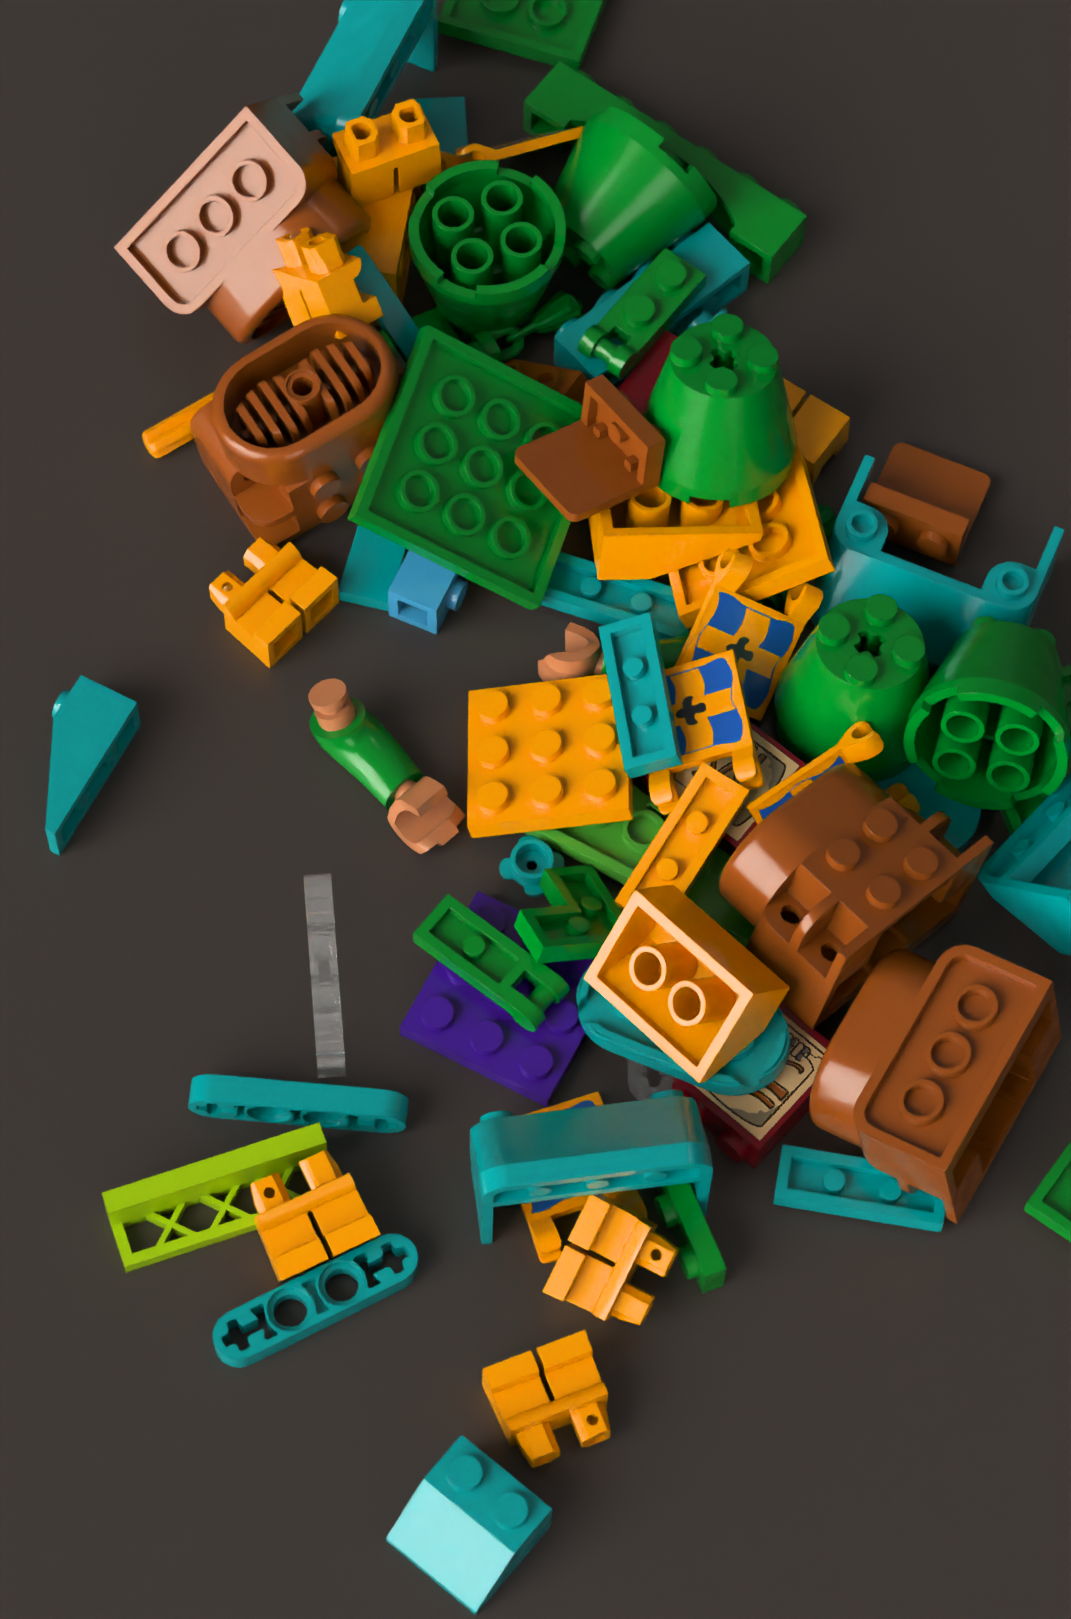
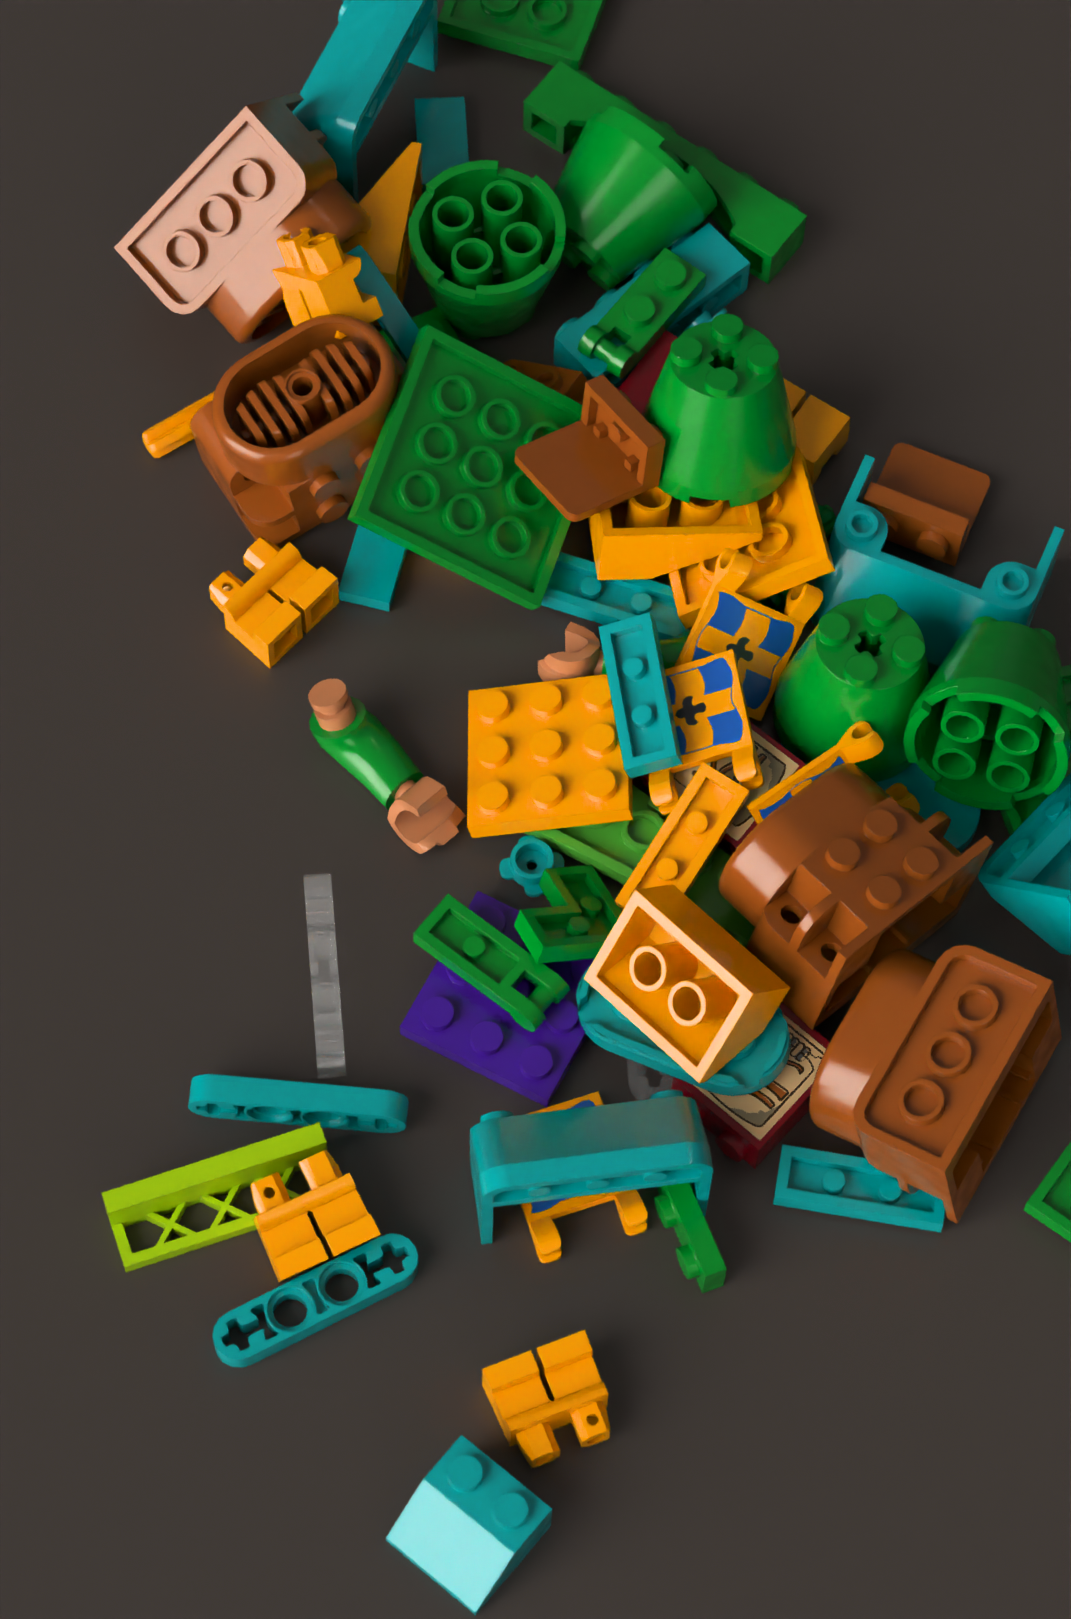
teal slope [45,675,141,856] -> none
light orange hips [332,99,442,207] -> none
dark azure brick [388,550,468,635] -> none
light orange flag [426,126,584,184] -> none
green piece [467,290,583,364] -> none
light orange hips [542,1194,679,1325] -> none

